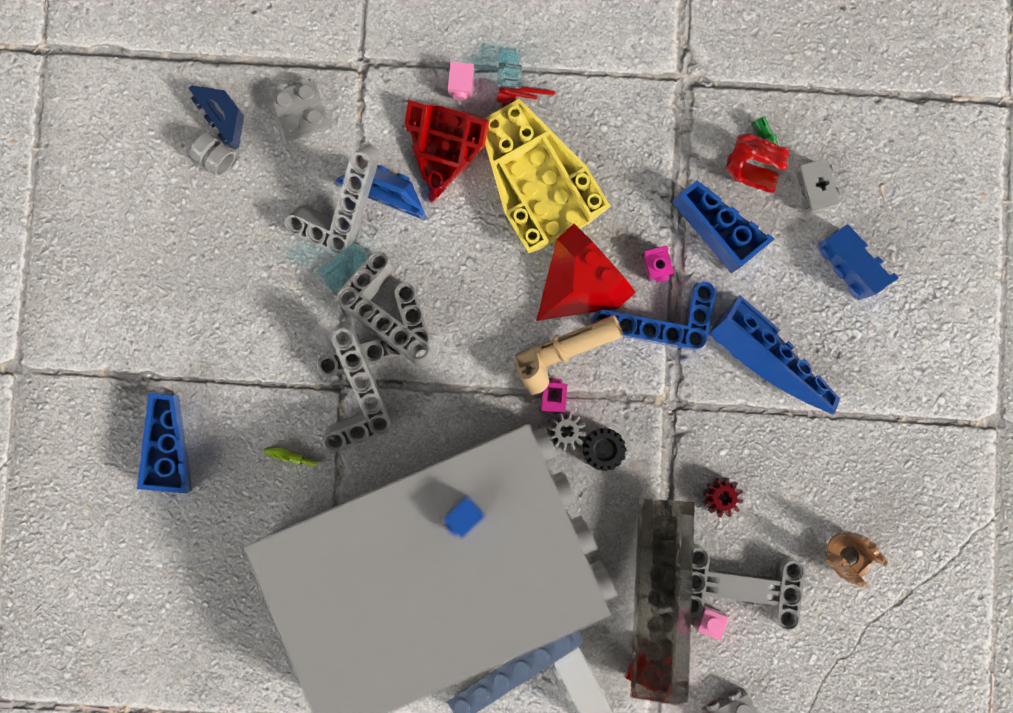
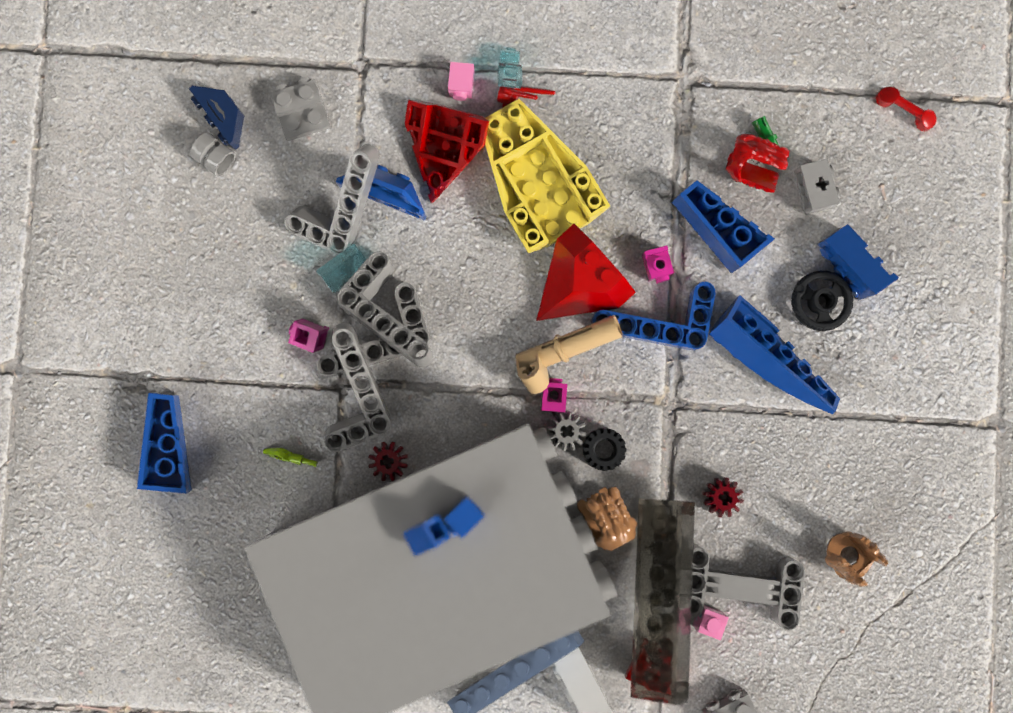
none -> dark pink brick [288,318,329,353]
none -> dark red gear [368,441,408,481]
none -> blue brick [403,514,451,557]
none -> medium nougat piece [577,486,638,551]
none -> black wheel [791,270,854,331]
none -> red bar [876,86,937,131]

